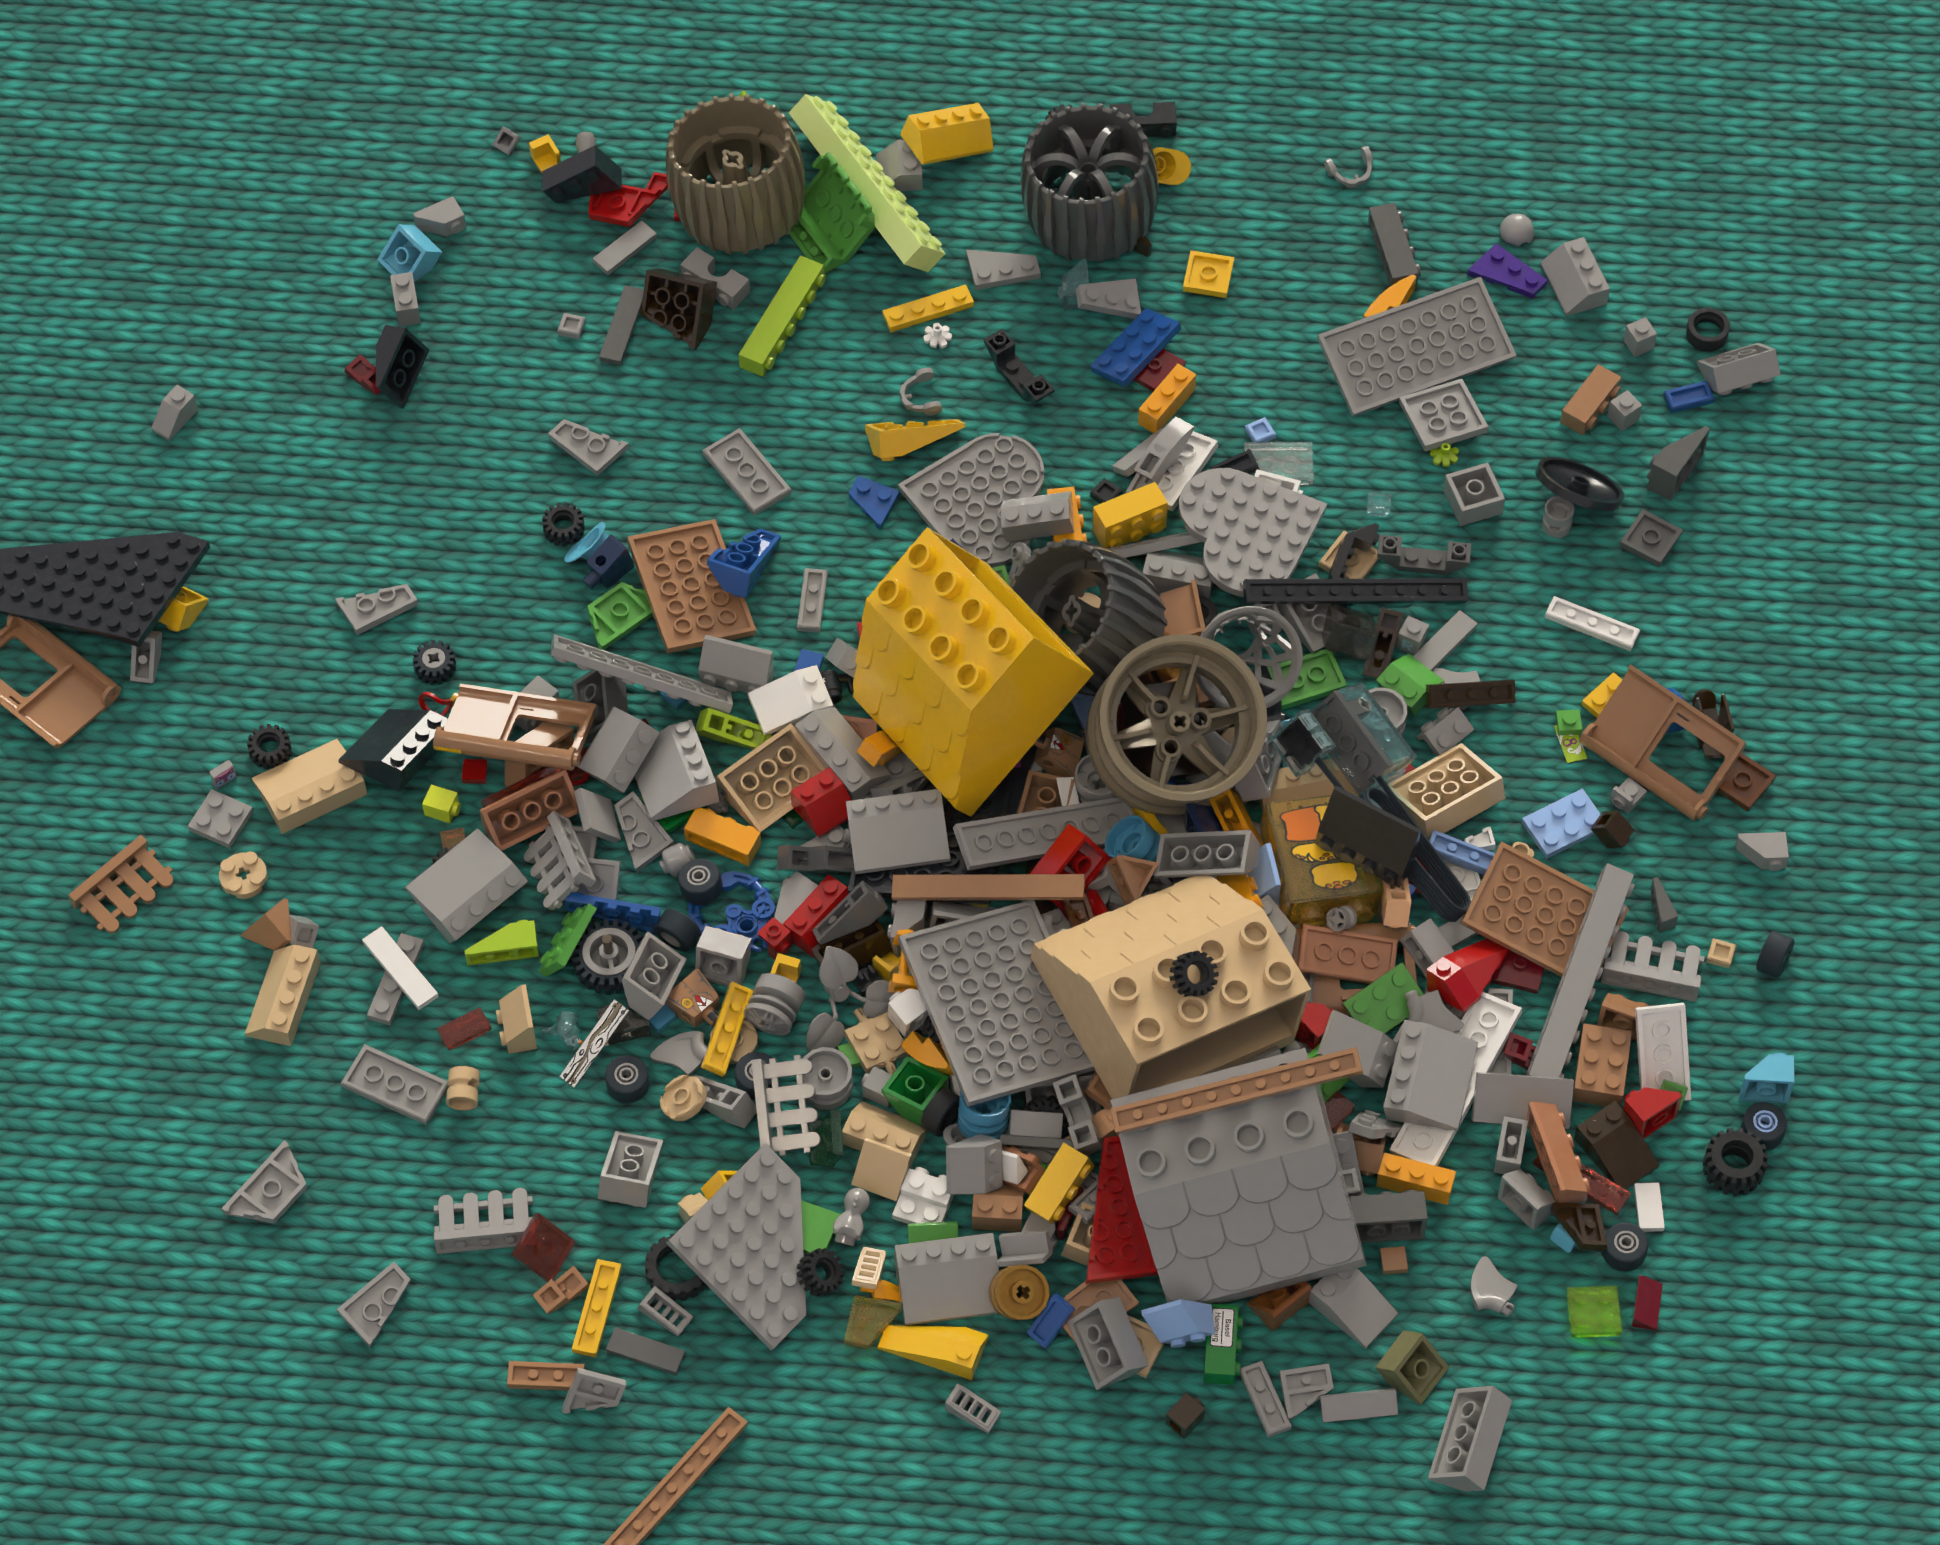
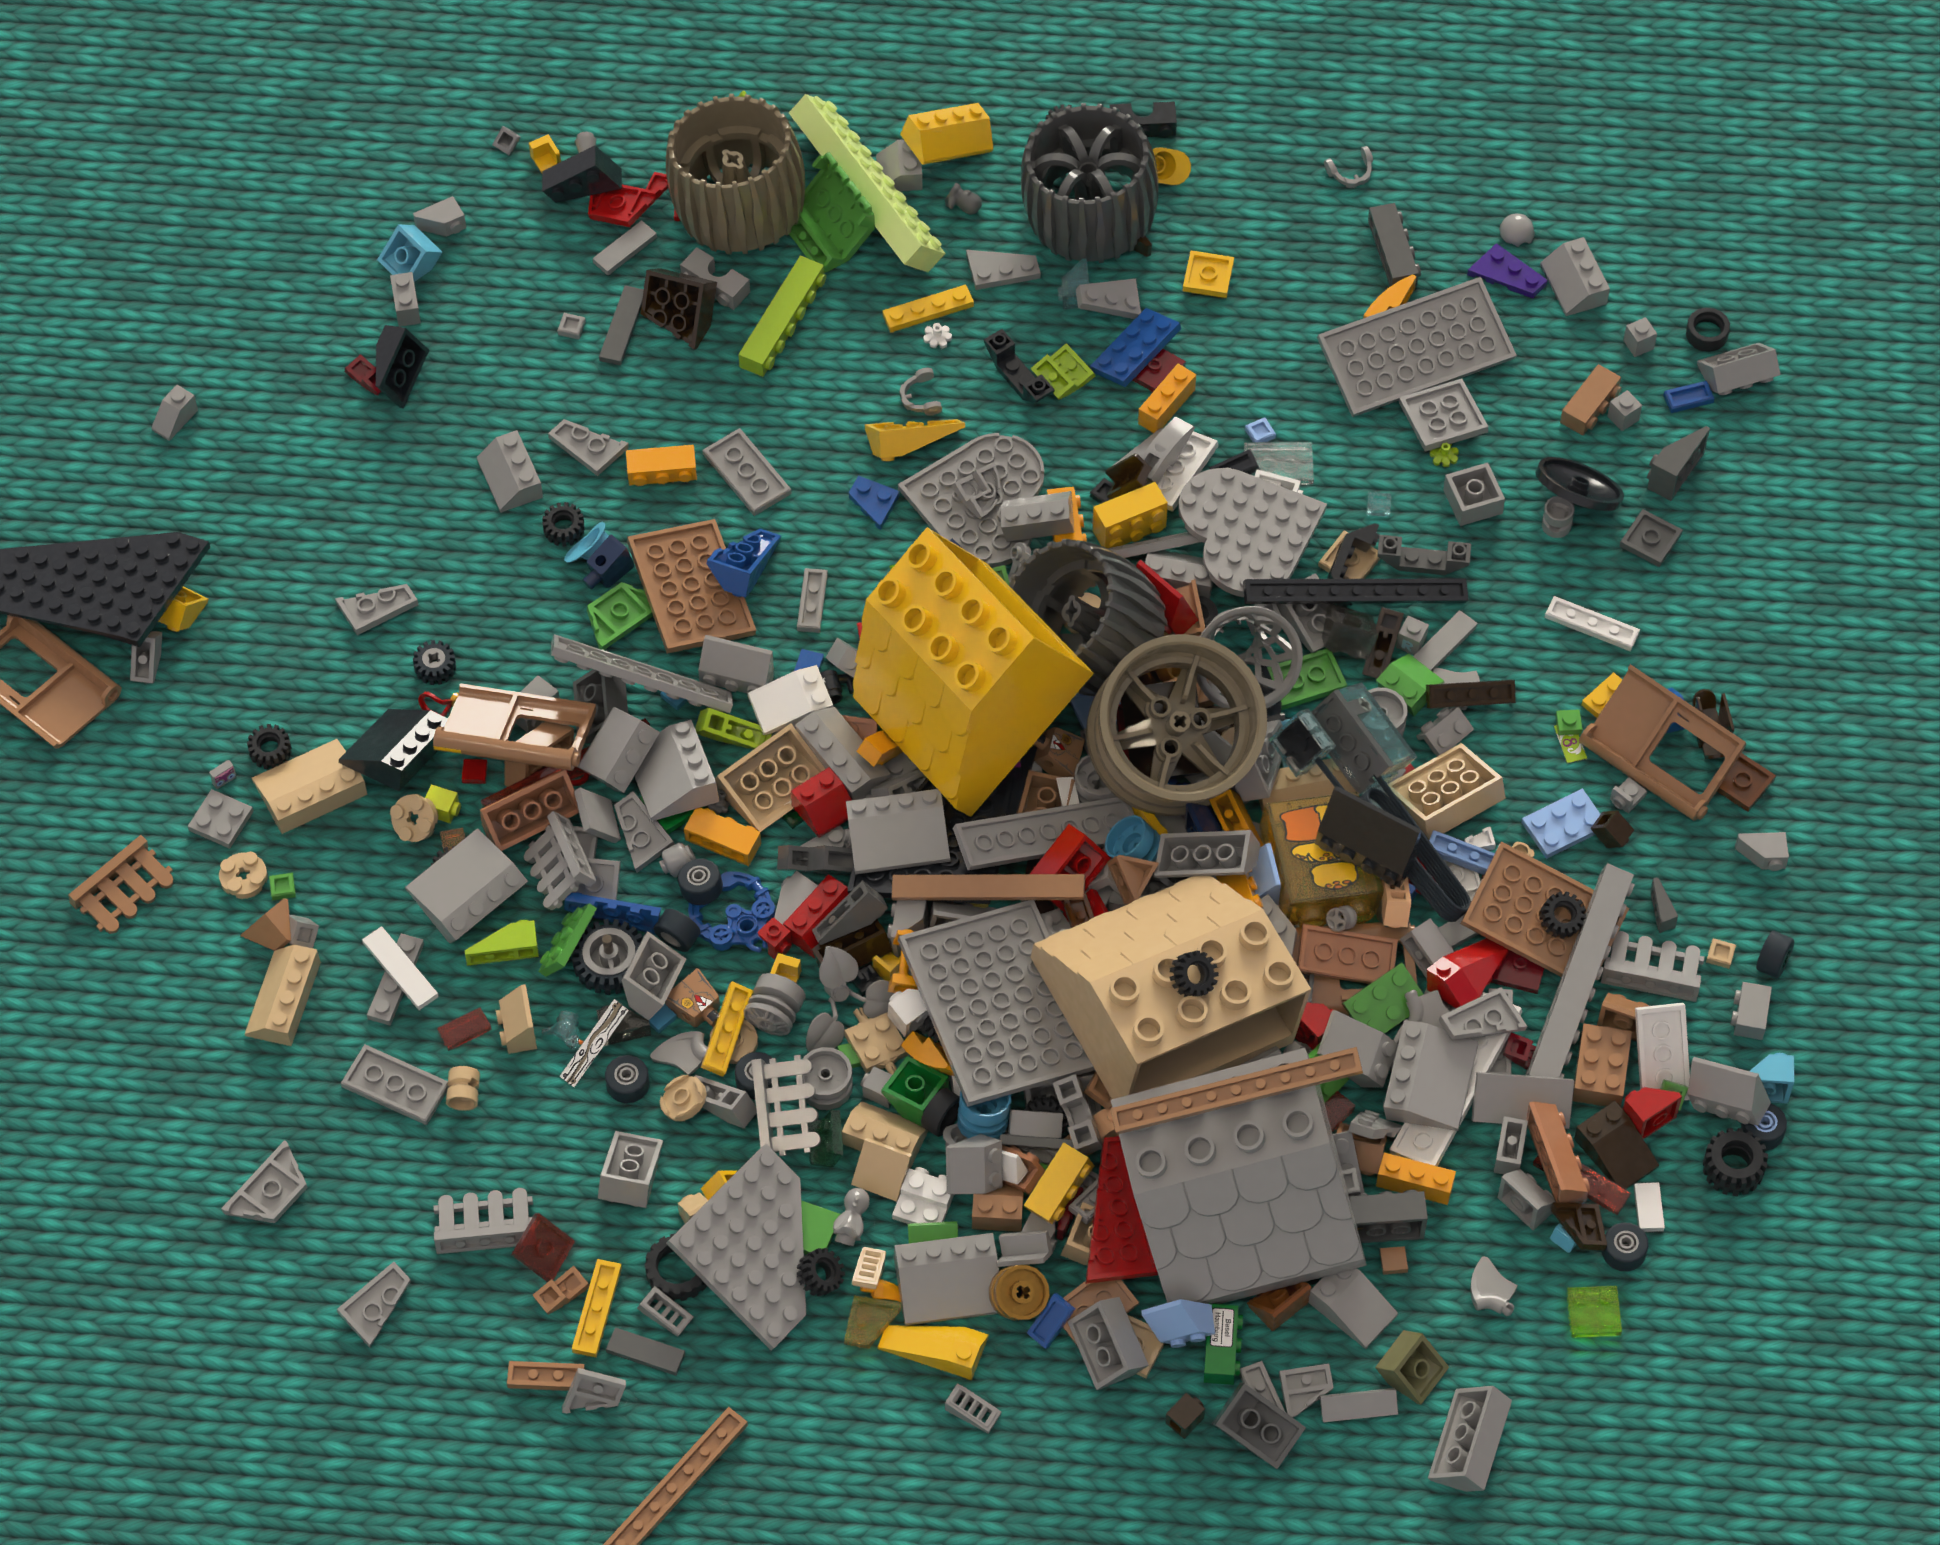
light grey slope [695,926,751,987] -> none
dark red slope [1632,1275,1663,1331] -> none
none -> bright green tile [269,873,296,901]
none -> tan plate [390,794,438,842]
none -> light grey slope [477,430,543,513]
none -> light orange brick [626,445,697,486]
none -> dark grey animal [944,182,982,215]
none -> light grey brick [951,462,1000,519]
none -> lime slope [1030,343,1096,400]
none -> dark brown bracket [1105,453,1152,500]
none -> red slope [1136,560,1198,635]
none -> dark grey slope [1212,1382,1306,1469]
none -> light grey wing [1439,987,1527,1040]
none -> black tyre [1539,891,1586,939]
none -> light grey slope [1688,1057,1771,1126]
none -> light grey brick [1730,982,1772,1040]

